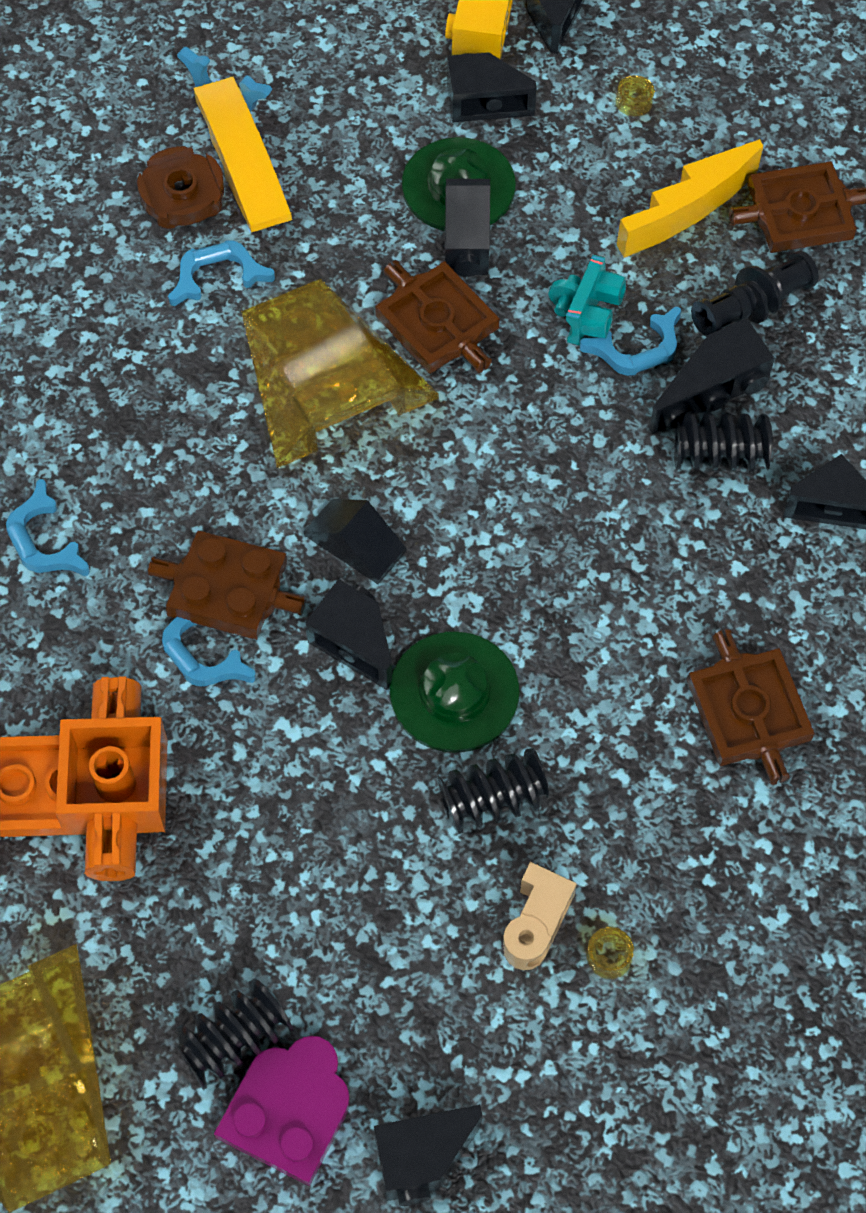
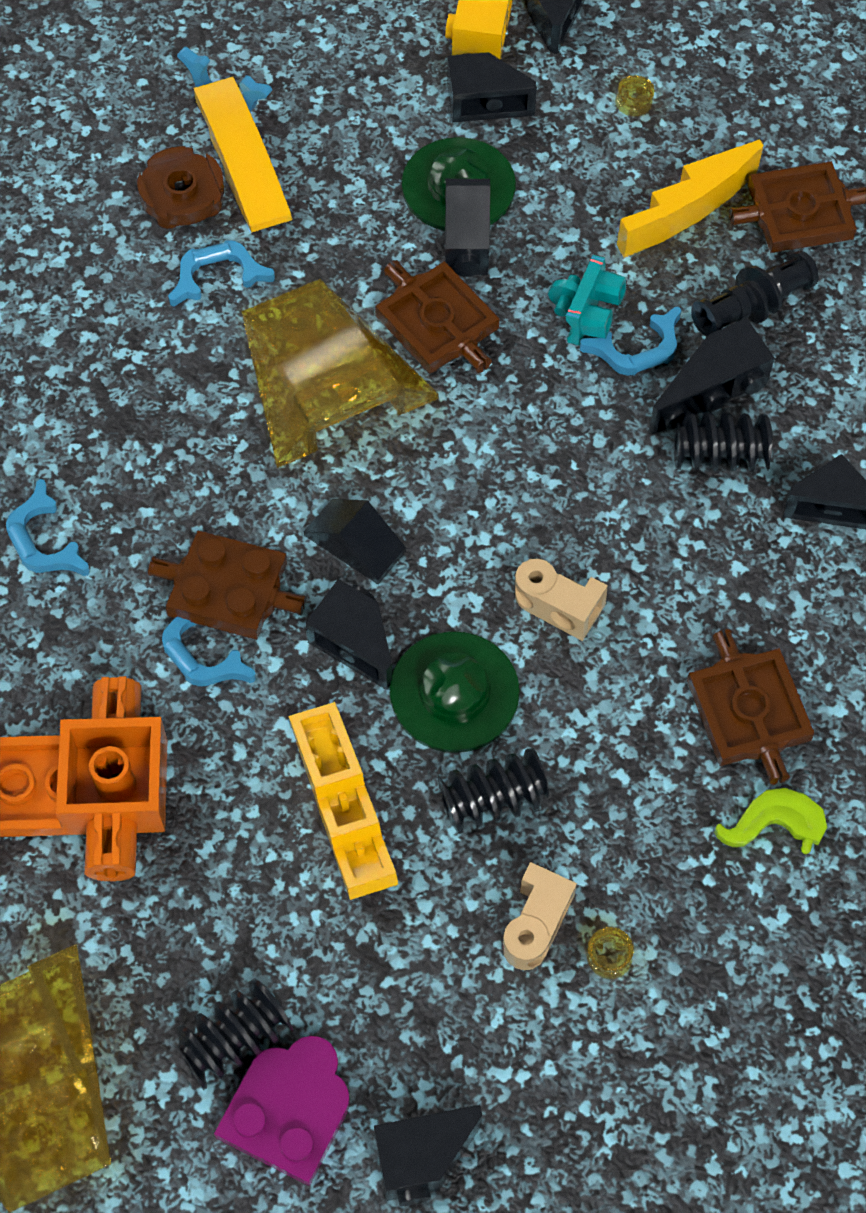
none -> yellow slope [289,702,398,900]
none -> tan leg [515,559,608,641]
none -> lime piece [714,788,827,854]

